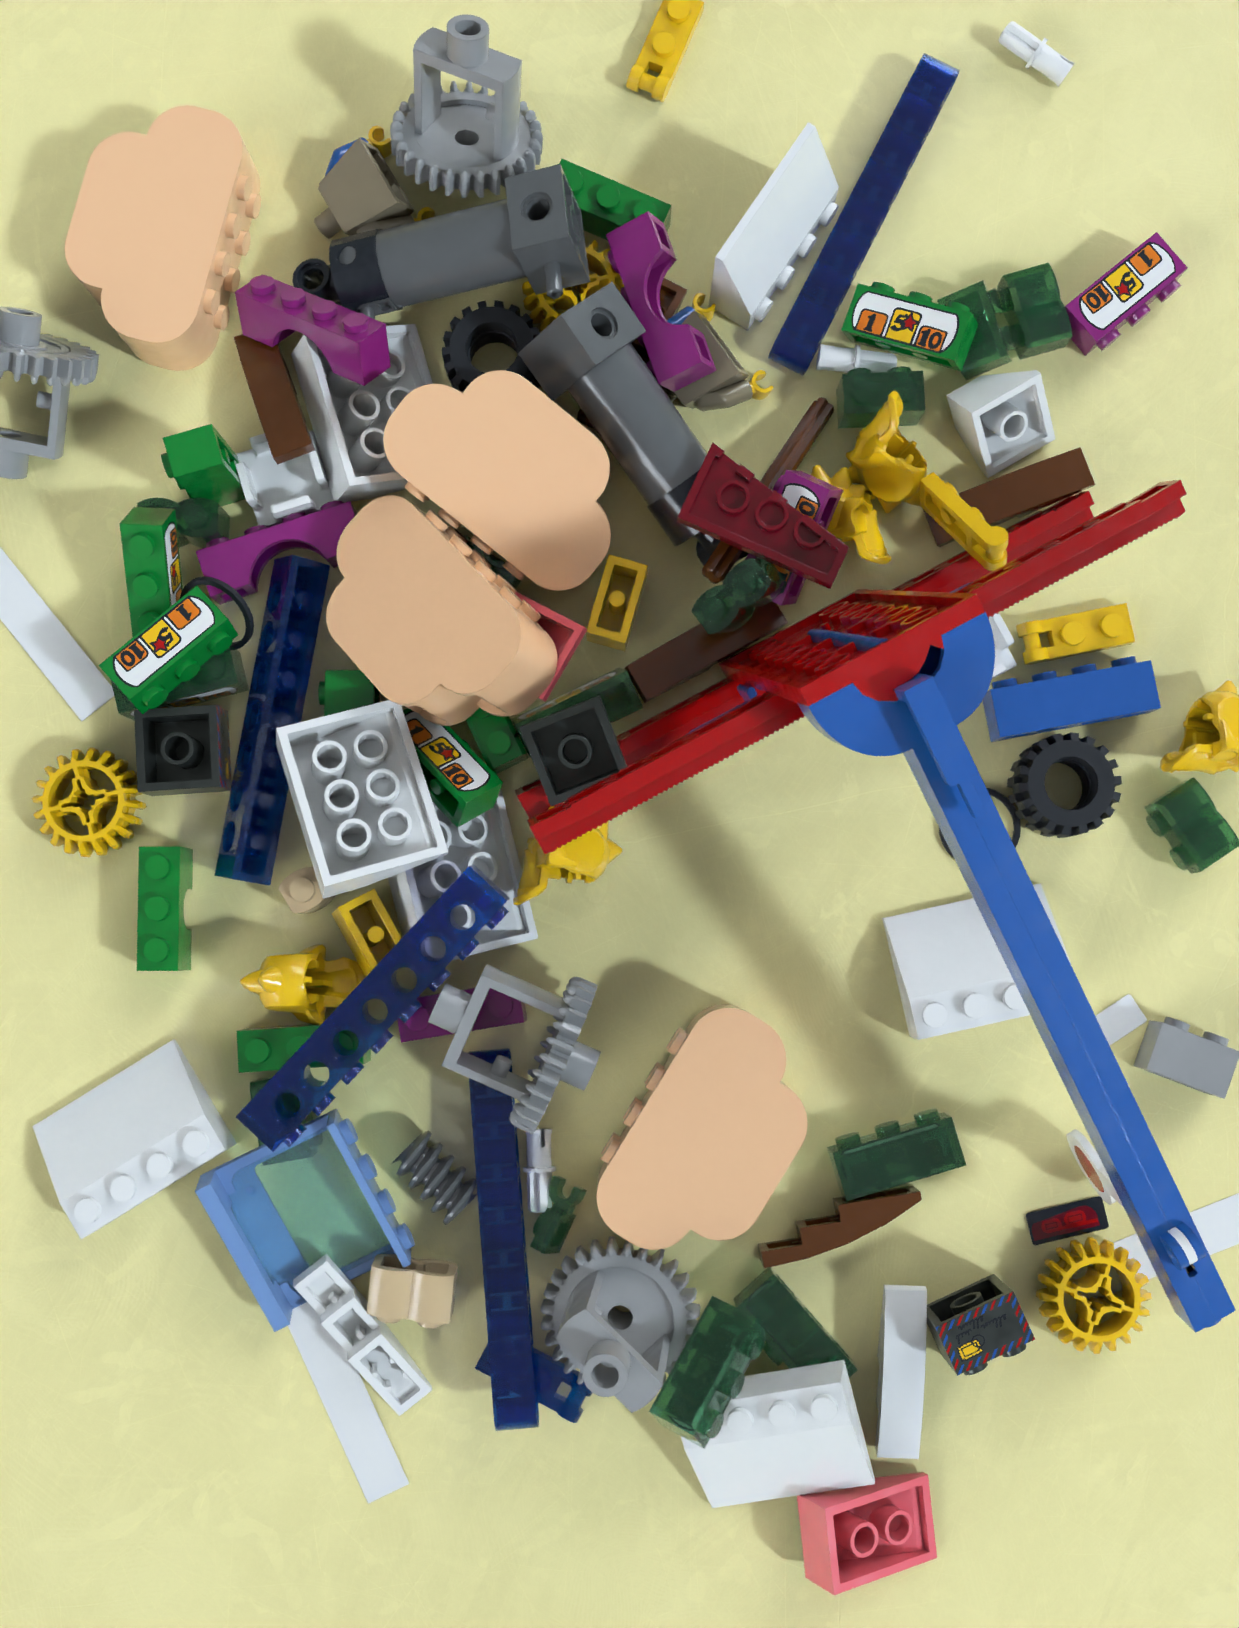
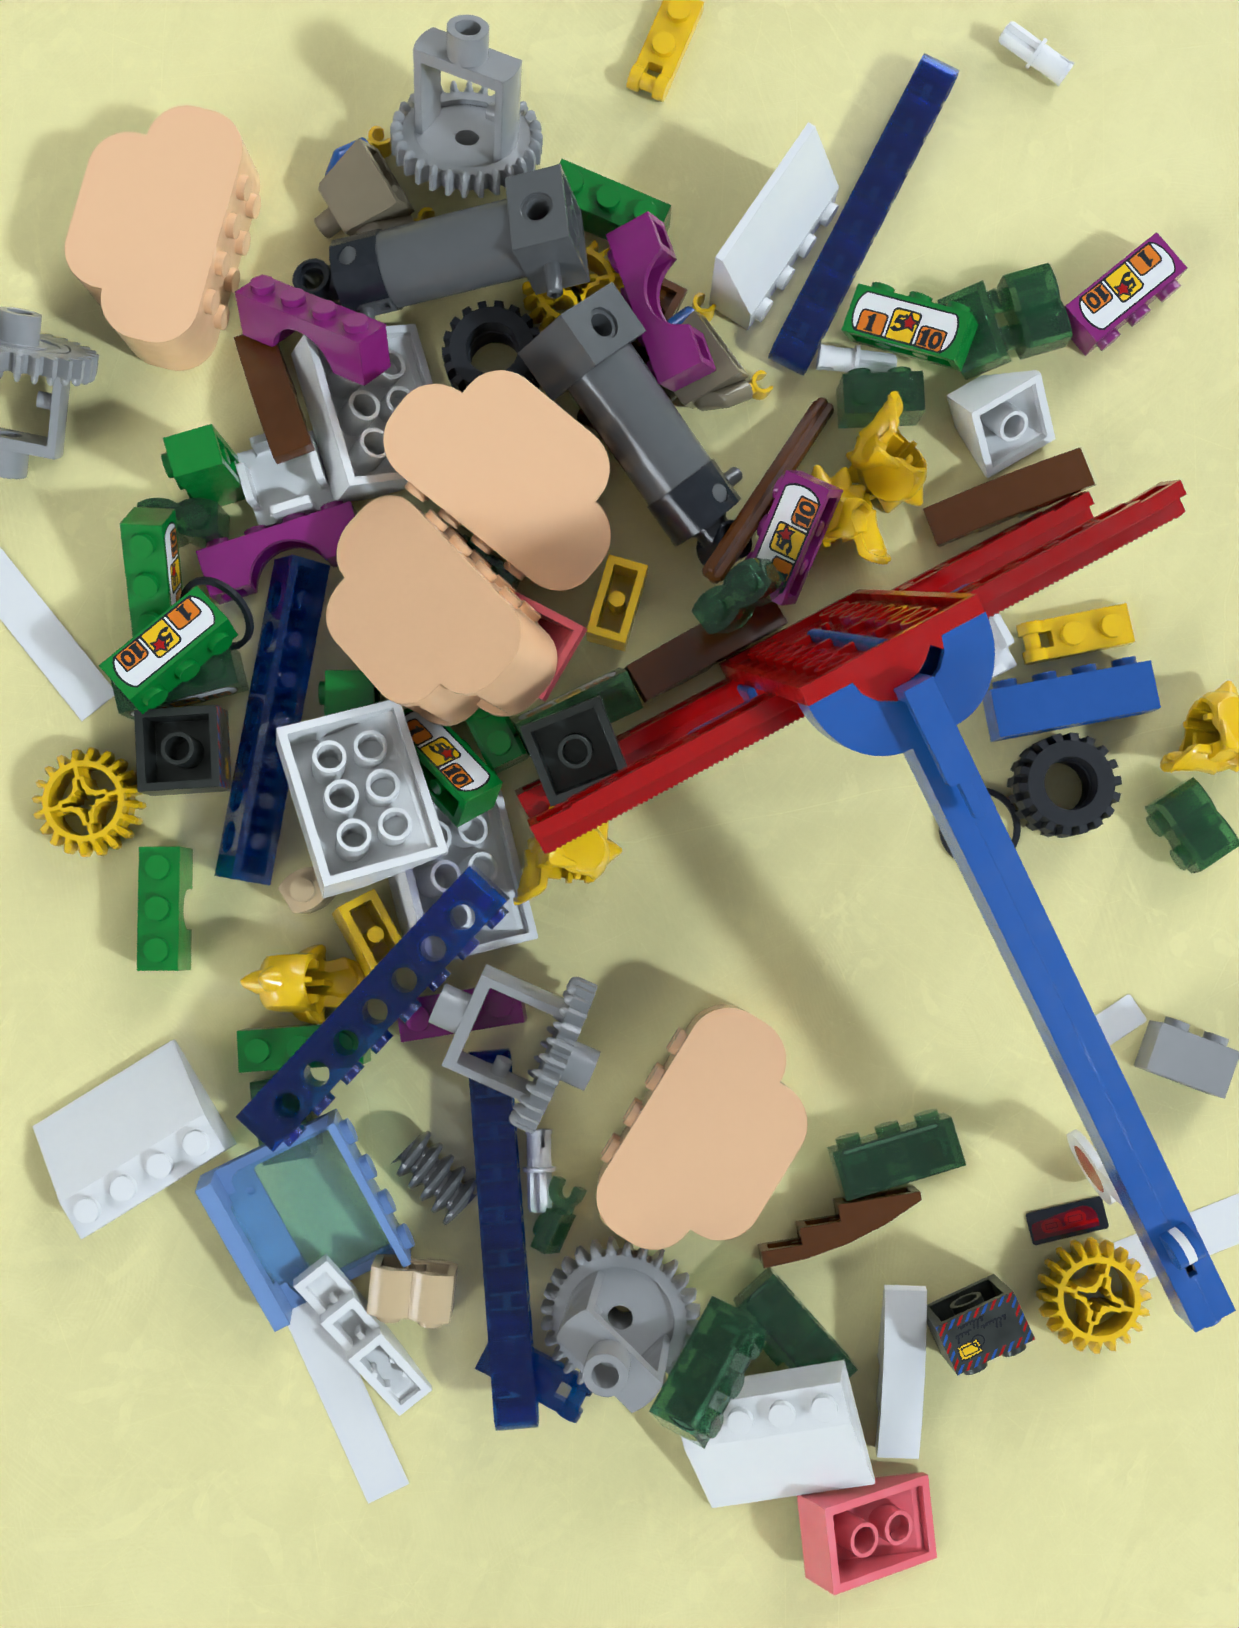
dark red wing [677,442,849,589] -> none
white slope [882,883,1071,1040] -> none
yellow plate [920,472,1009,571] -> none

